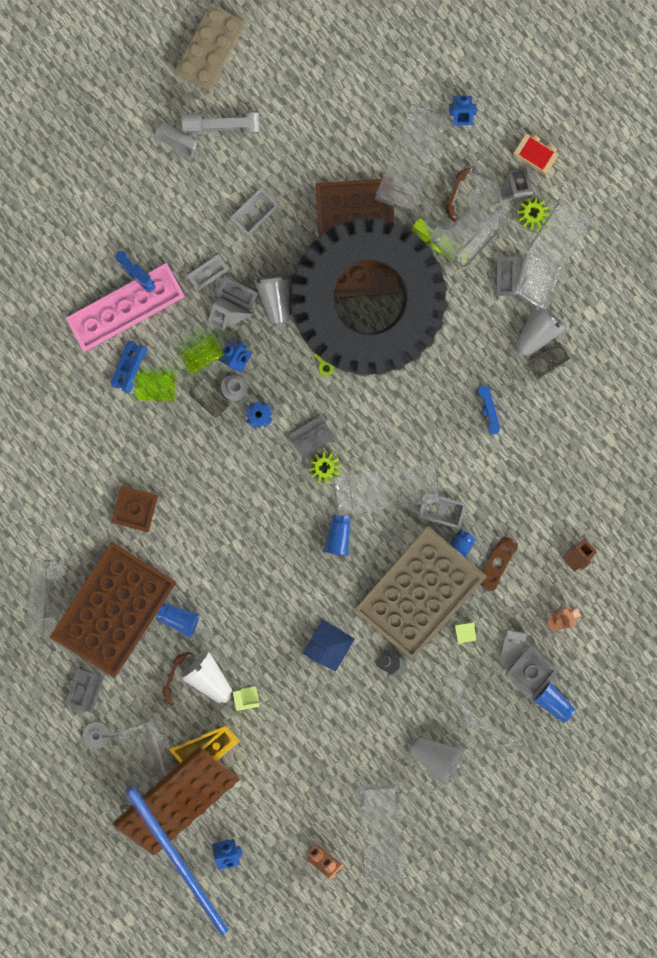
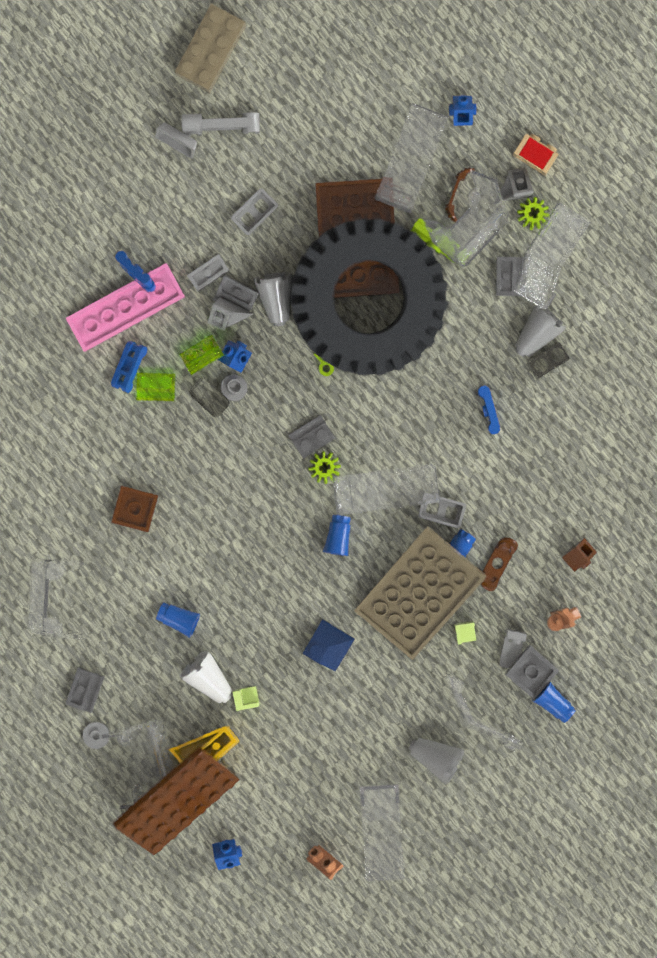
reddish brown plate [49,542,177,679] -> none
piece [125,787,228,935] -> none
reddish brown piece [162,652,193,706] -> none
blue brick [245,401,273,429] -> none
dark grey plate [376,649,407,676] -> none

